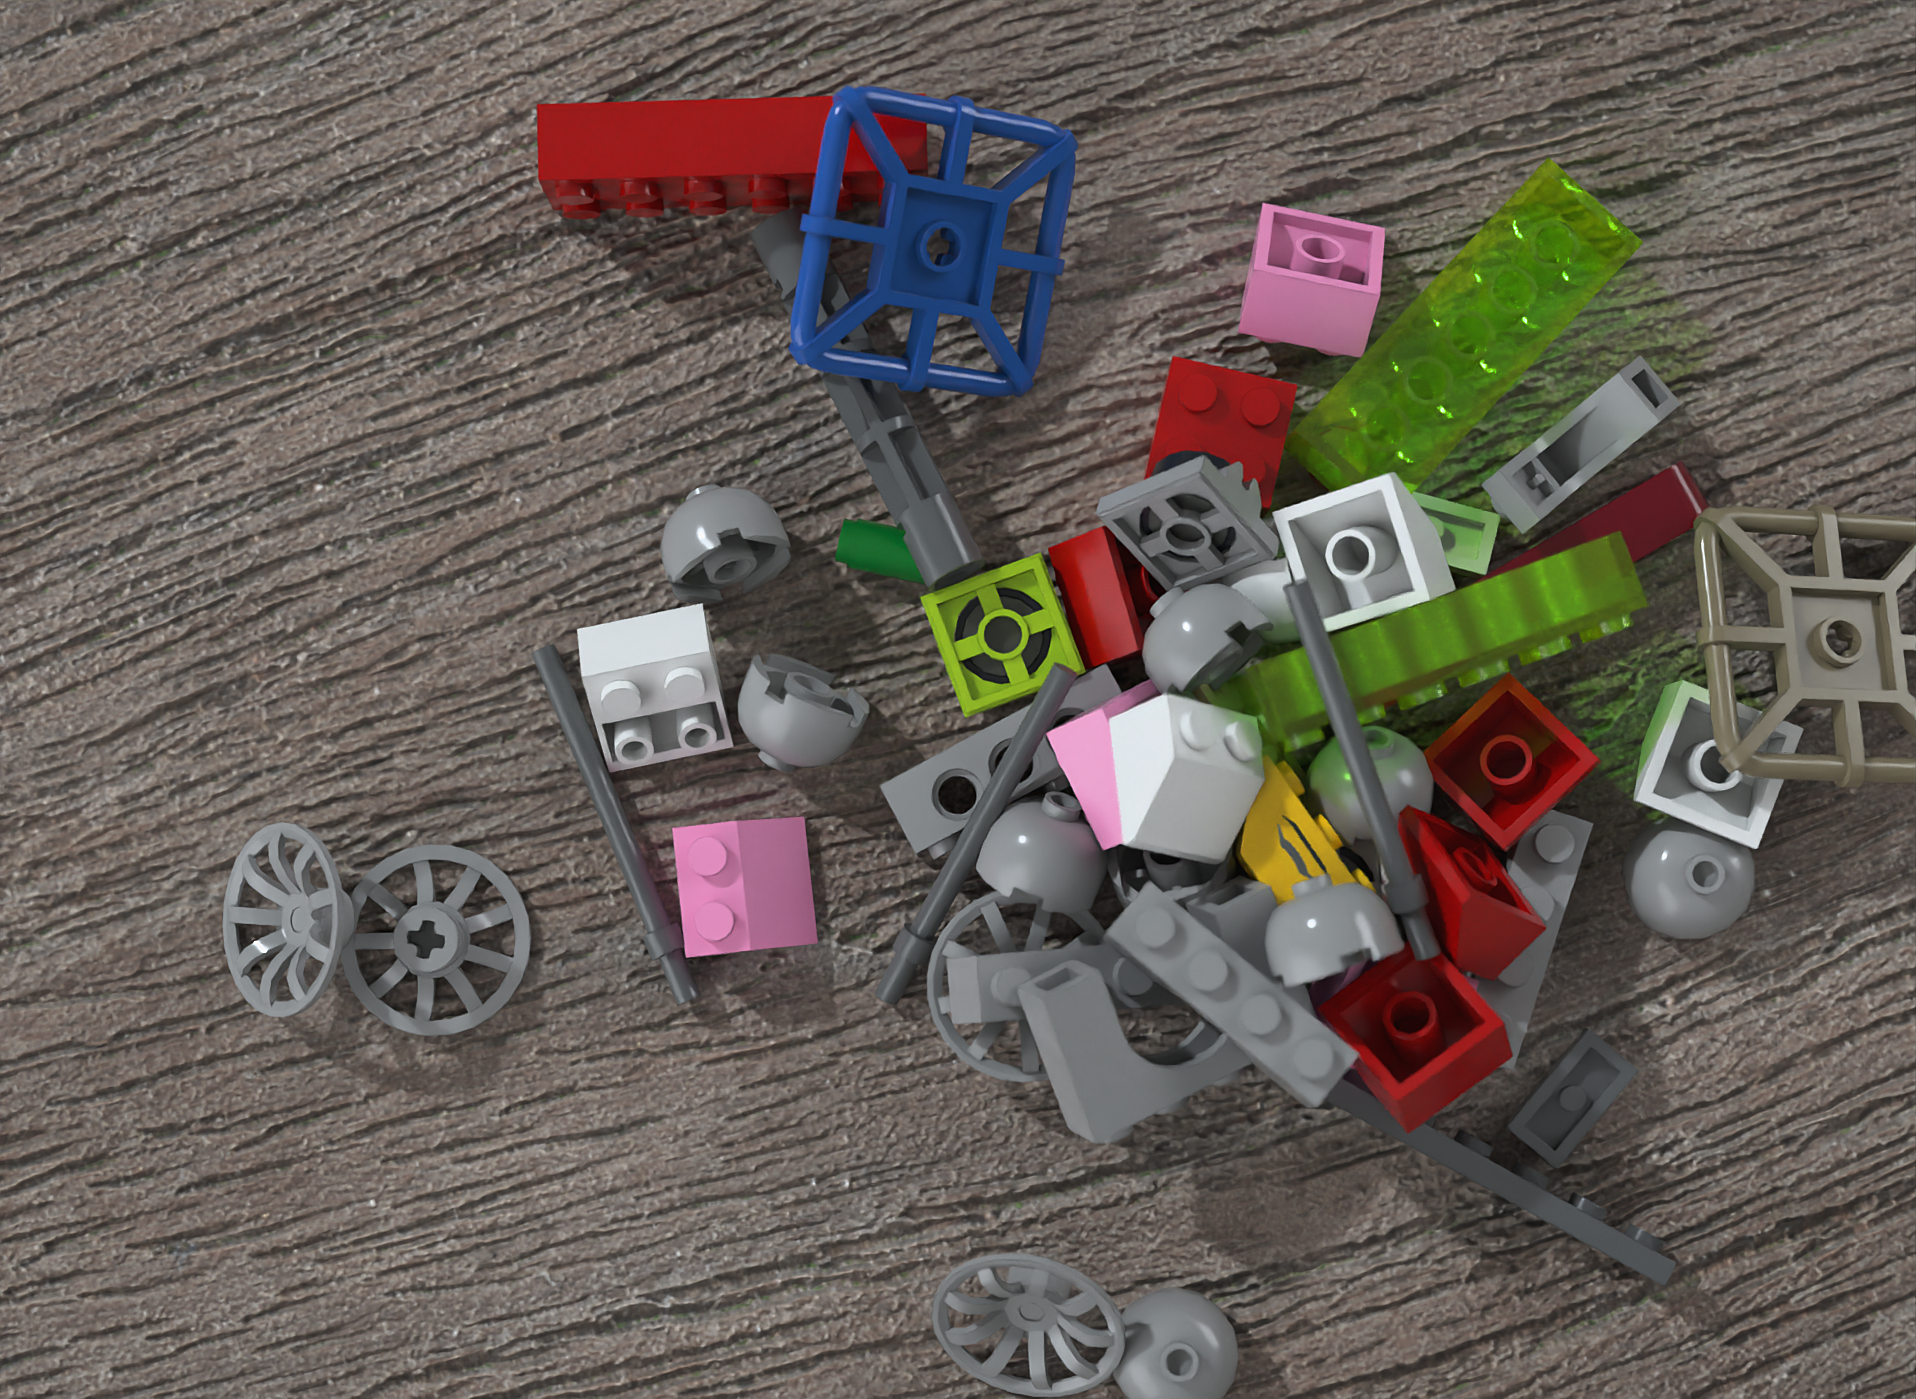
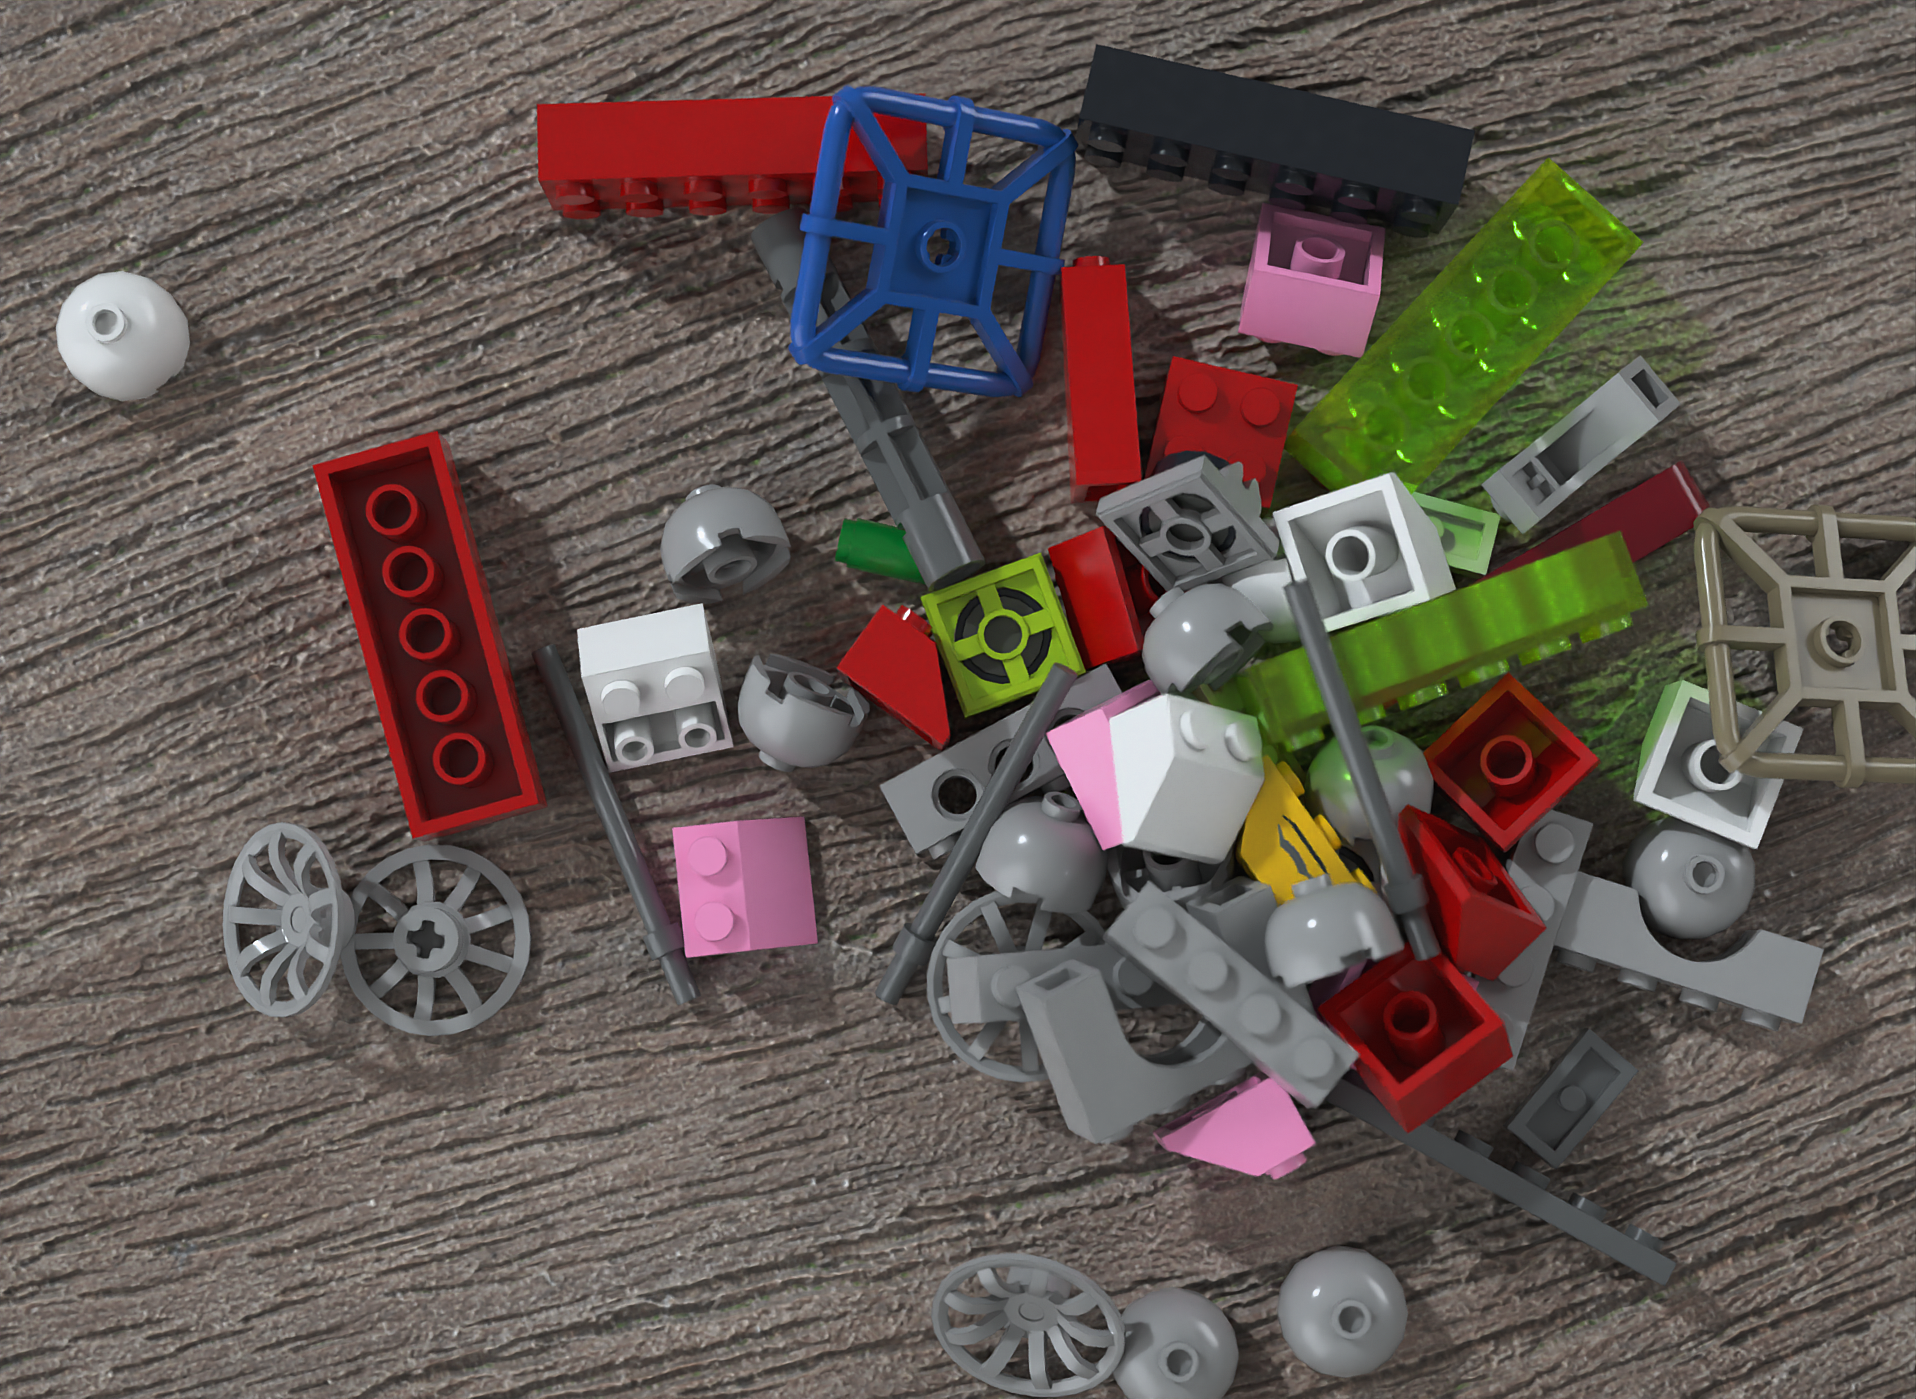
none -> white cylinder [56,271,190,401]
none -> red brick [312,431,548,842]
none -> red slope [836,604,950,752]
none -> red slope [1059,256,1142,504]
none -> black brick [1076,44,1475,238]
none -> bright pink slope [1153,1071,1316,1180]
none -> light grey cylinder [1276,1245,1408,1378]
none -> light grey arch [1553,871,1824,1032]

